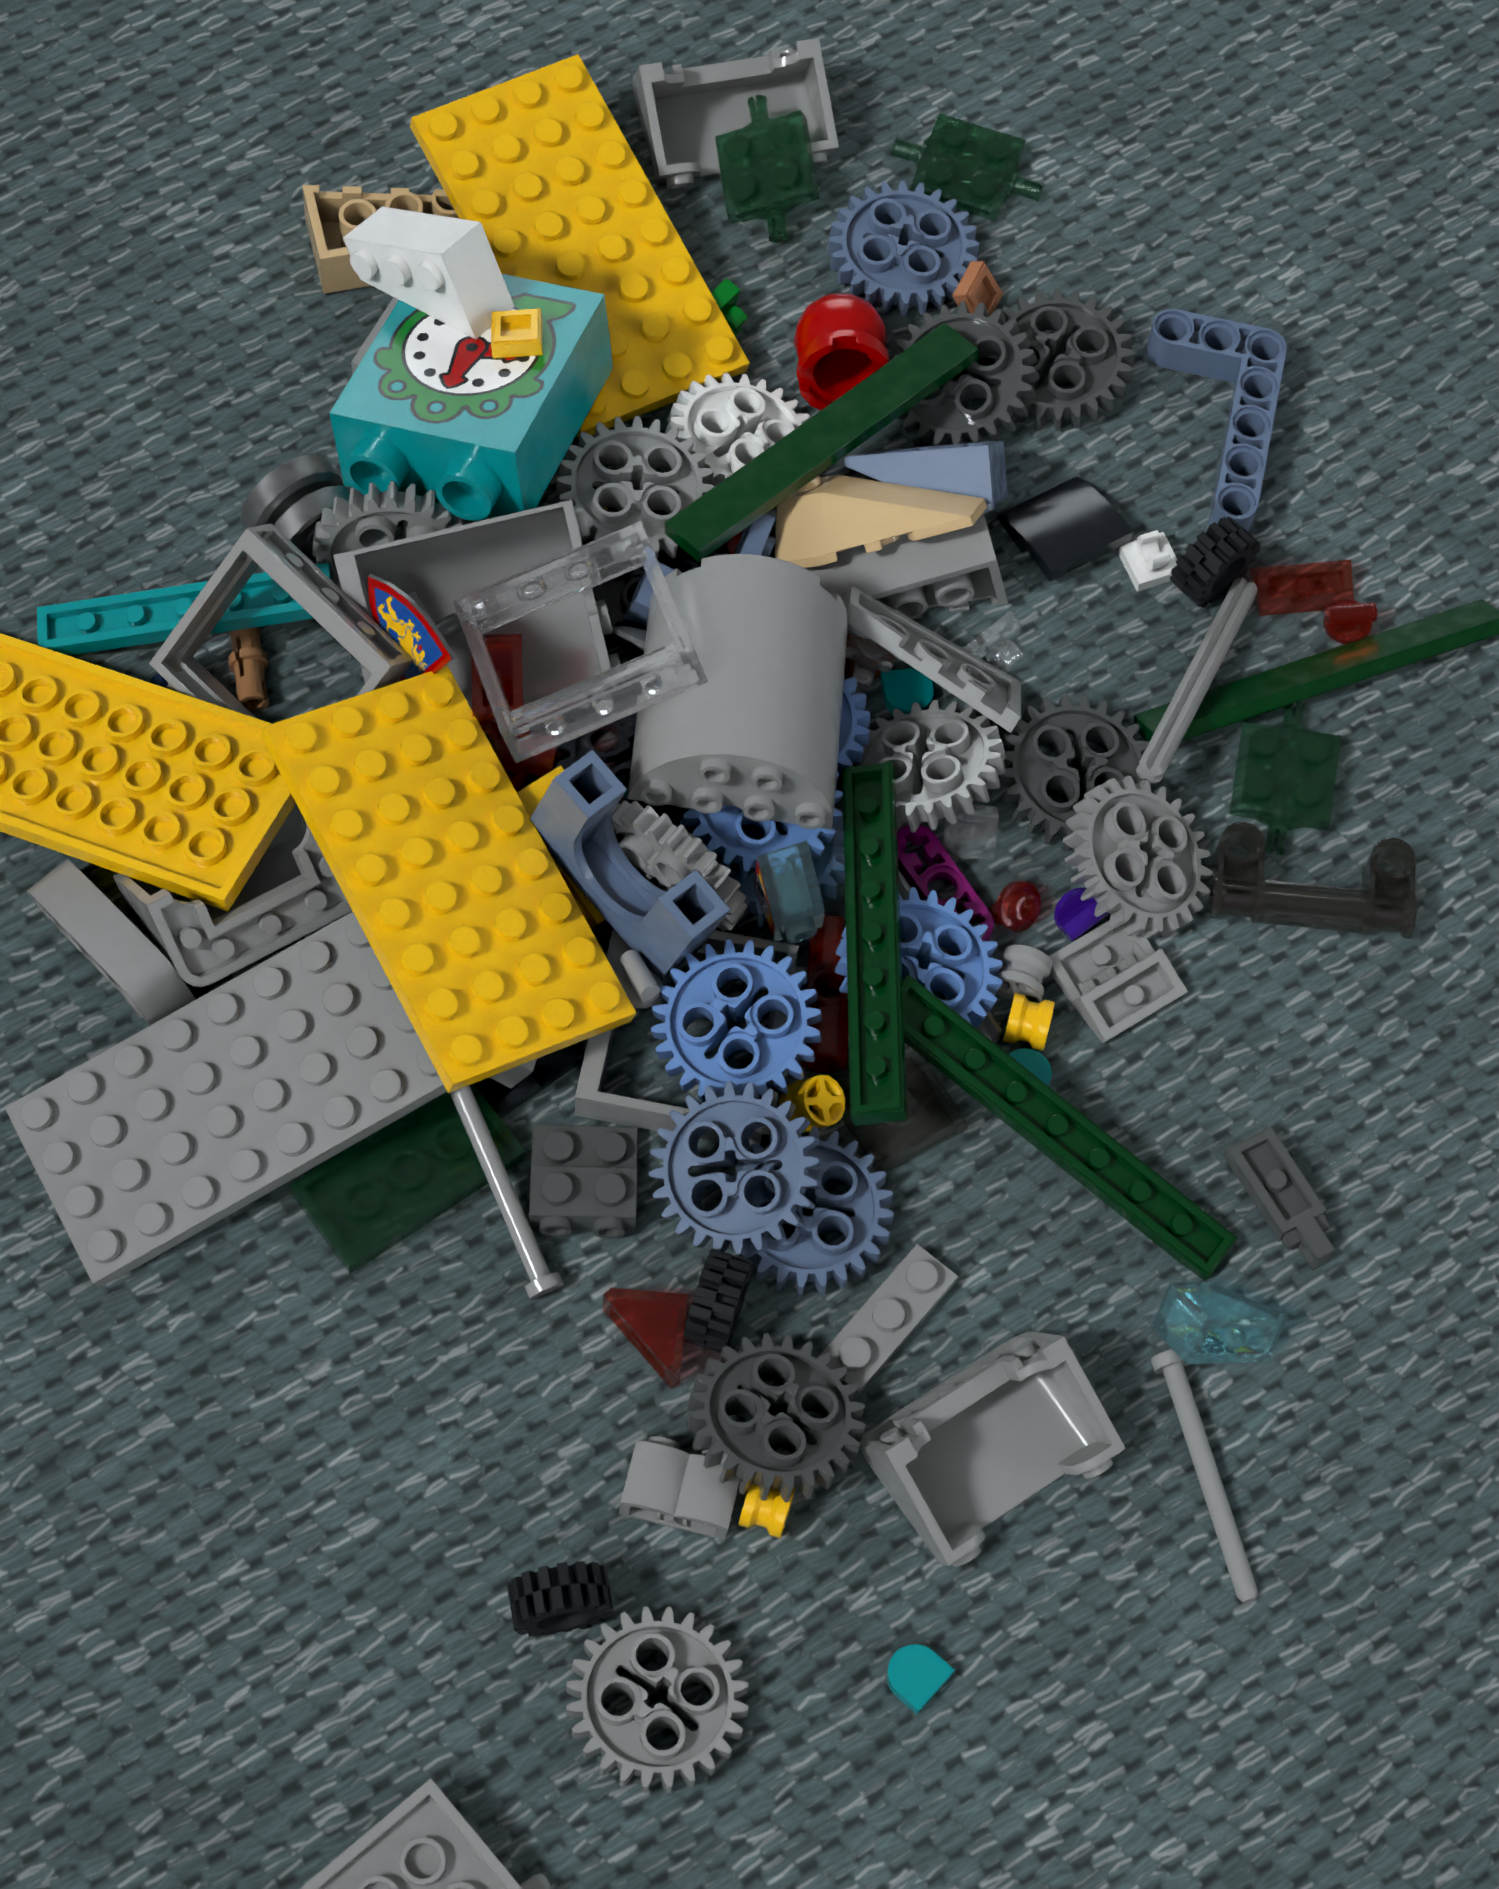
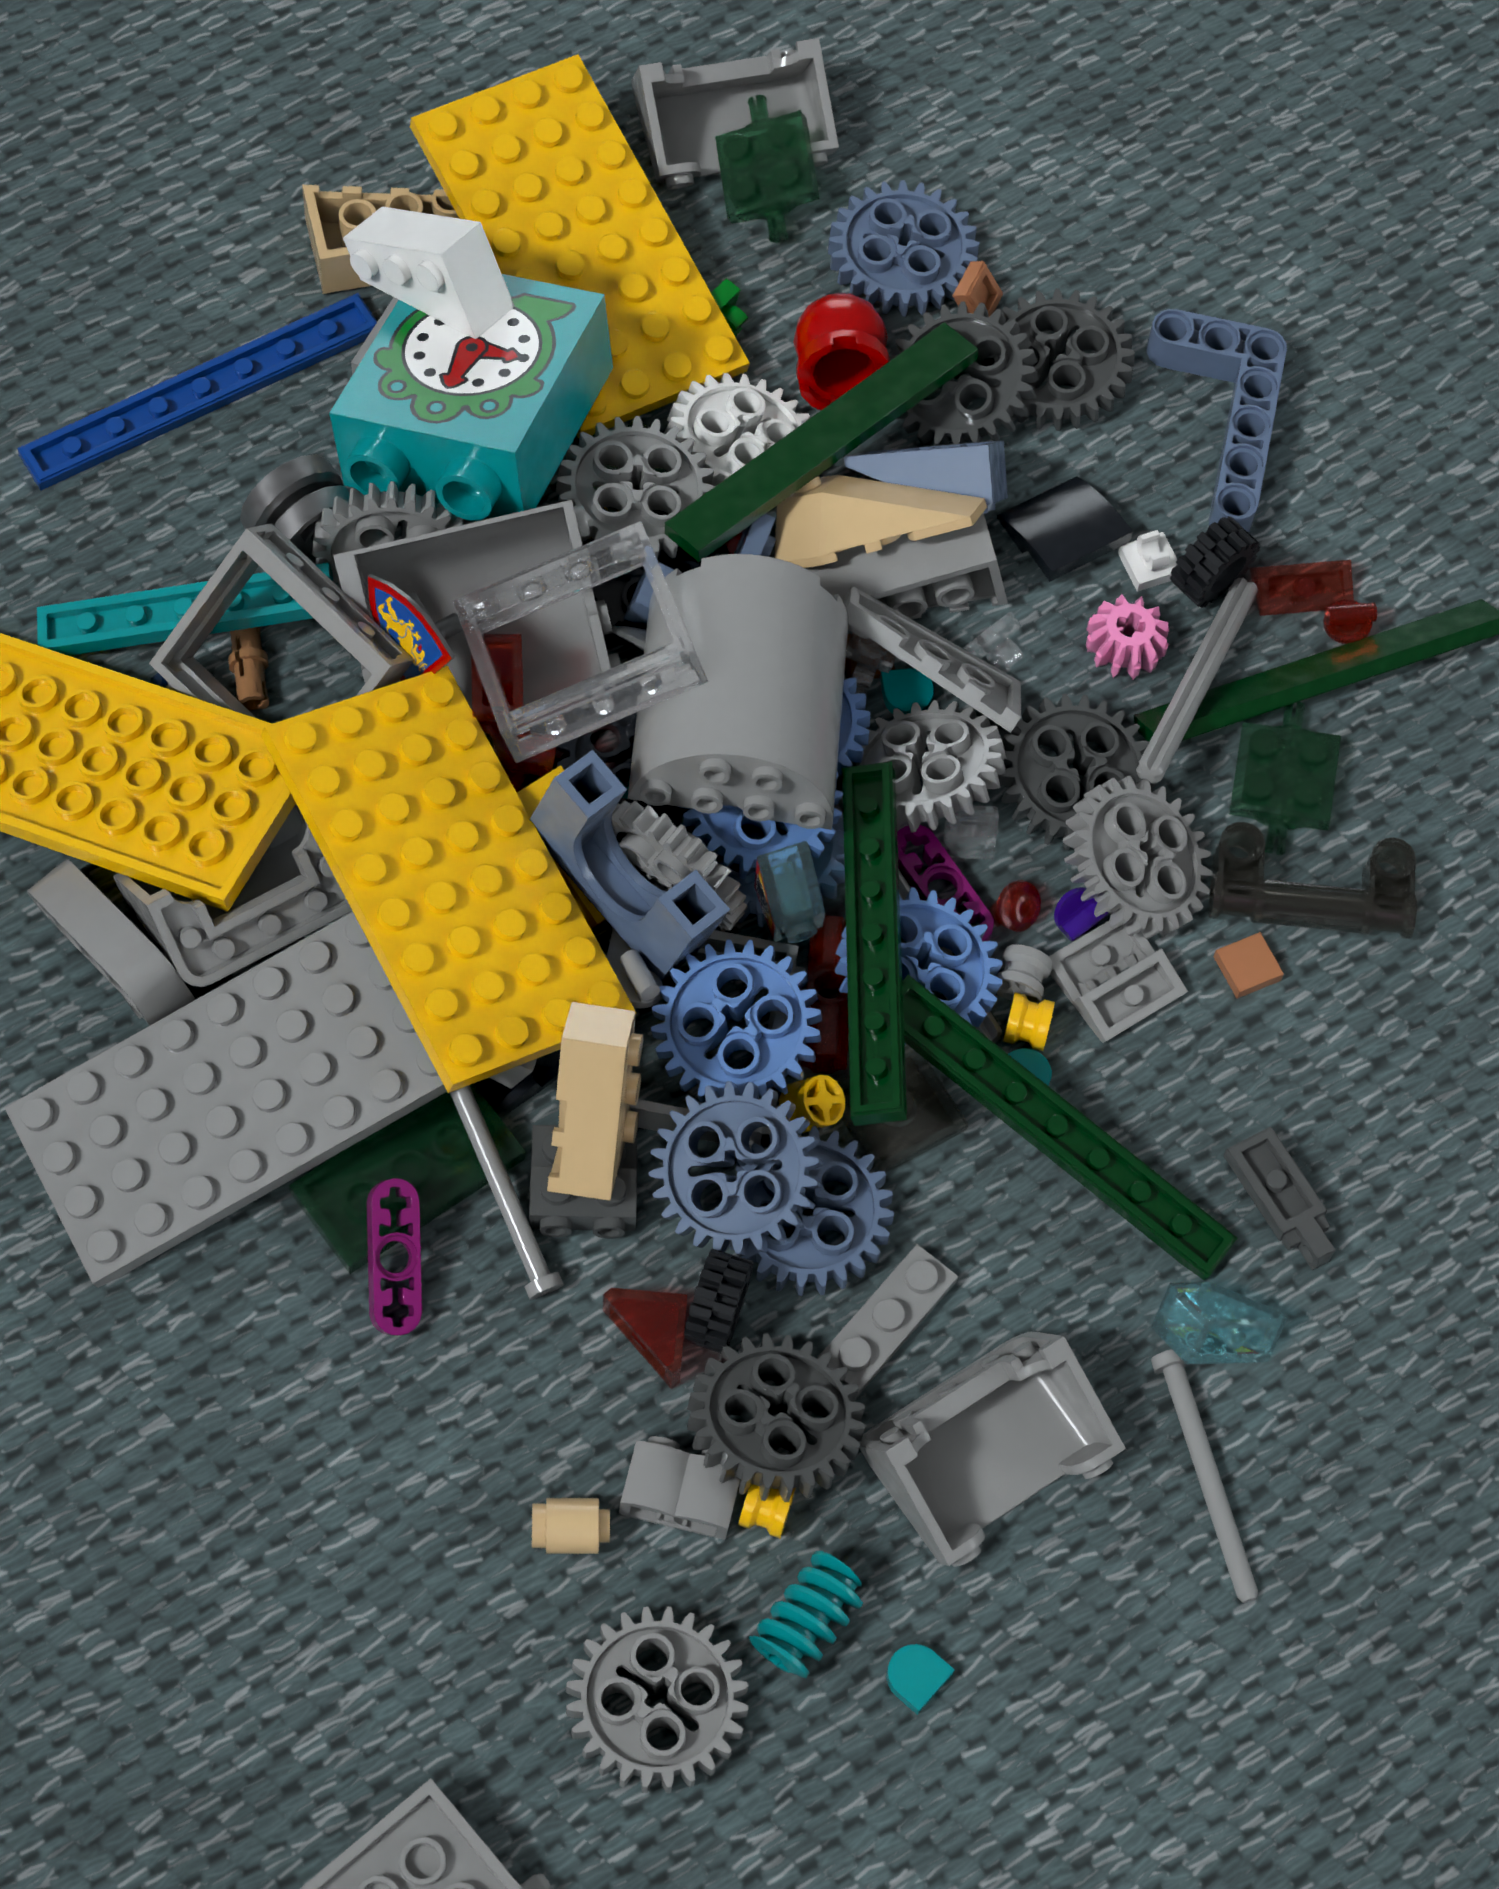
yellow tile [491,308,543,359] -> none
black tyre [507,1561,614,1637] -> none
clear green plate [891,113,1044,221] -> none
none -> blue tile [17,293,377,490]
none -> magenta beam [367,1178,422,1336]
none -> tan brick [532,1498,610,1554]
none -> tan wedge [547,1002,643,1201]
none -> teal piece [748,1551,863,1679]
none -> bright pink gear [1086,594,1169,680]
none -> nougat tile [1213,932,1284,999]

